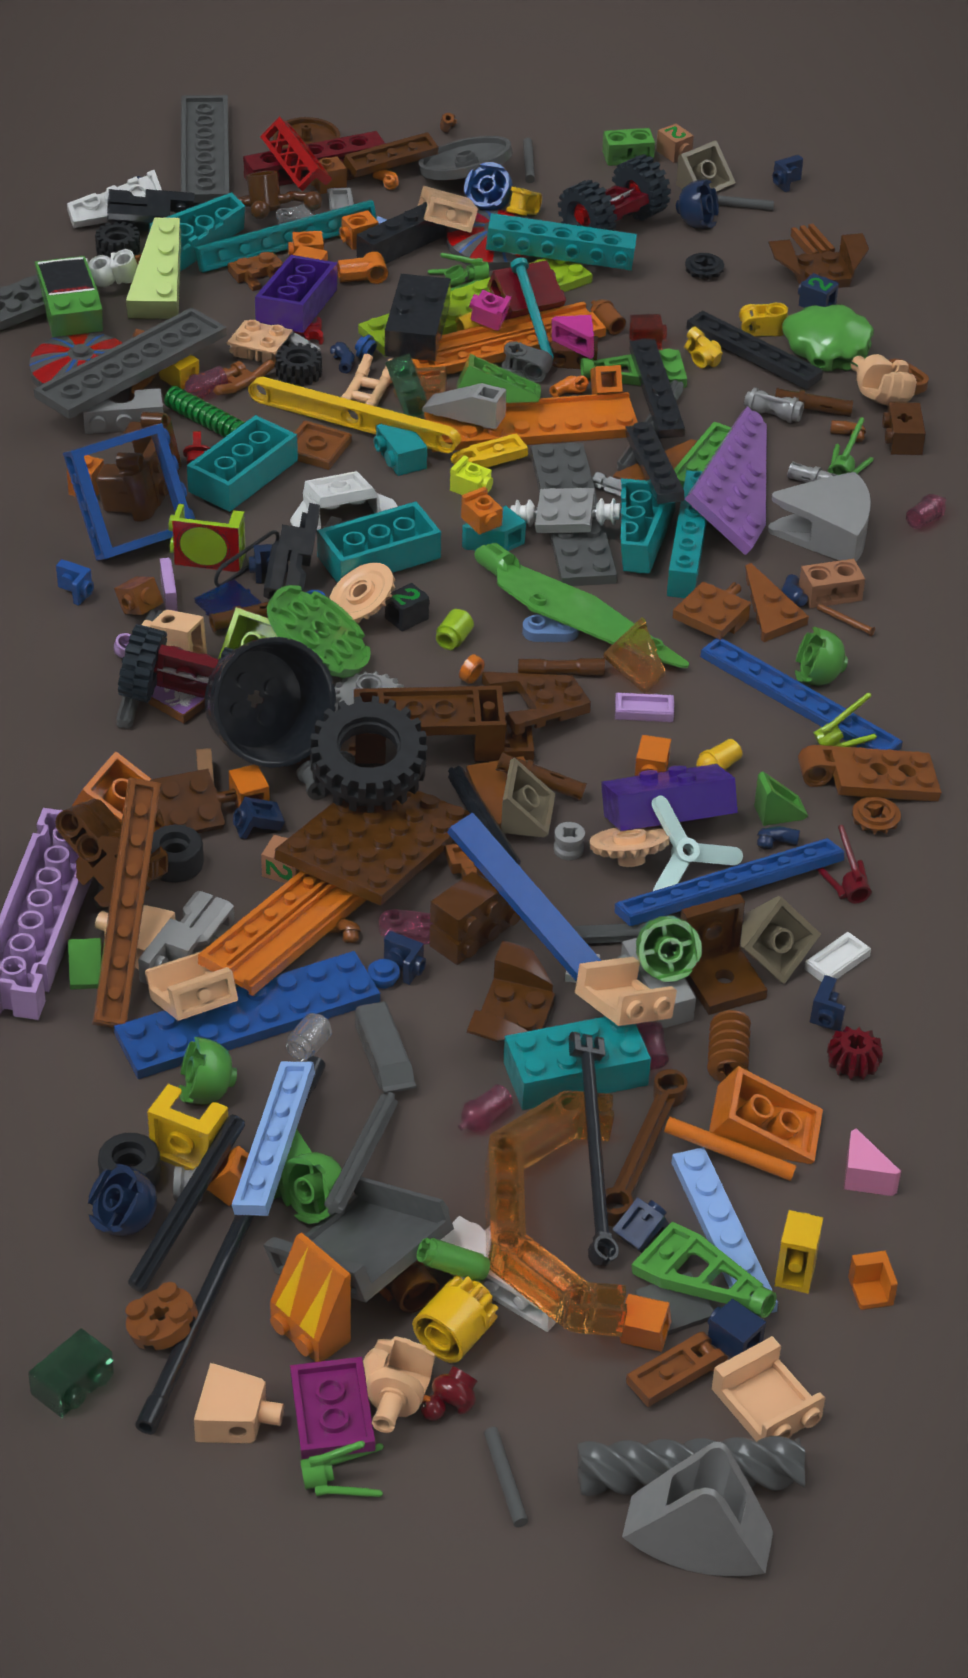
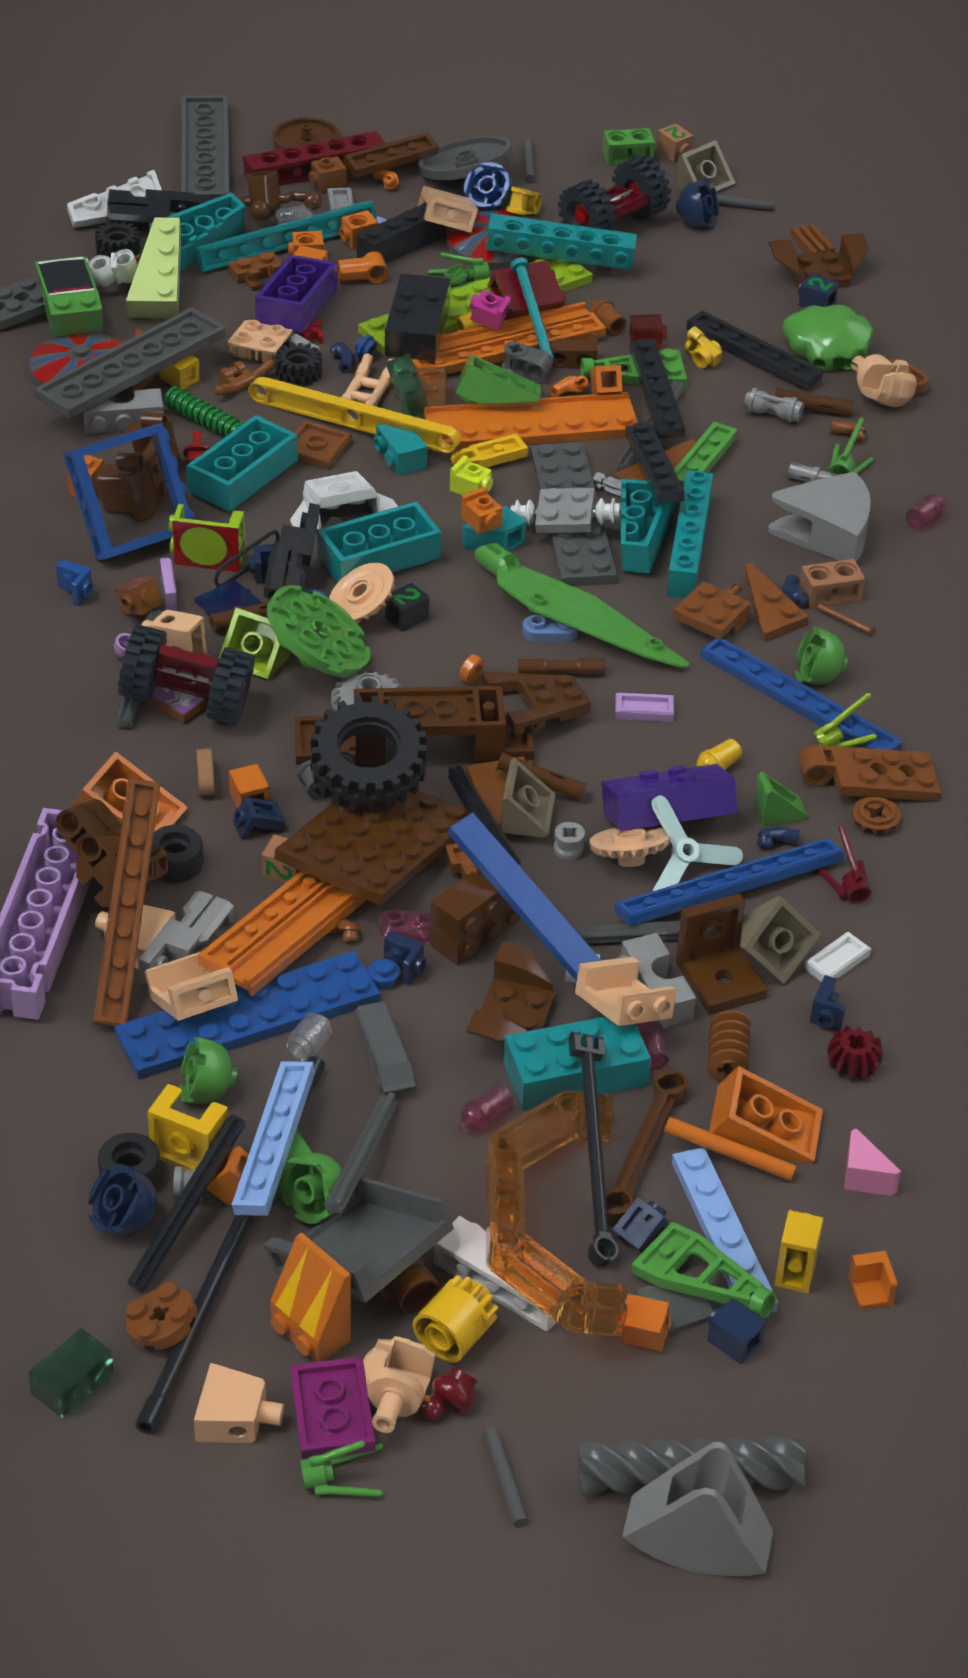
bright green slope [68,938,103,990] -> none
reddish brown plate [150,769,237,833] -> none
clear pink piece [185,366,228,399] -> none
black piece [205,637,336,768] -> none
red fence [260,116,332,191] -> none
bright green piece [417,1238,490,1281] -> none
light grey slope [422,383,506,429] -> none
lime brick [436,609,474,650] -> none
dark orange arm [440,113,457,132] -> none
dark pink slope [552,315,594,359] -> none
clear orange wing [604,617,665,694] -> none
dark orange plate [626,1331,728,1407] -> none
orange brick [635,735,671,776] -> none
bright green cylinder [636,916,702,982] -> none
black gear [685,253,724,280] -> none
medium lavender wing [685,406,767,555] -> none
light nougat panel [712,1336,825,1442] -> none
yellow piece [739,303,788,337] -> none
dark blue bracket [772,155,803,192] -> none
reddish brown brick [882,402,926,455] -> none

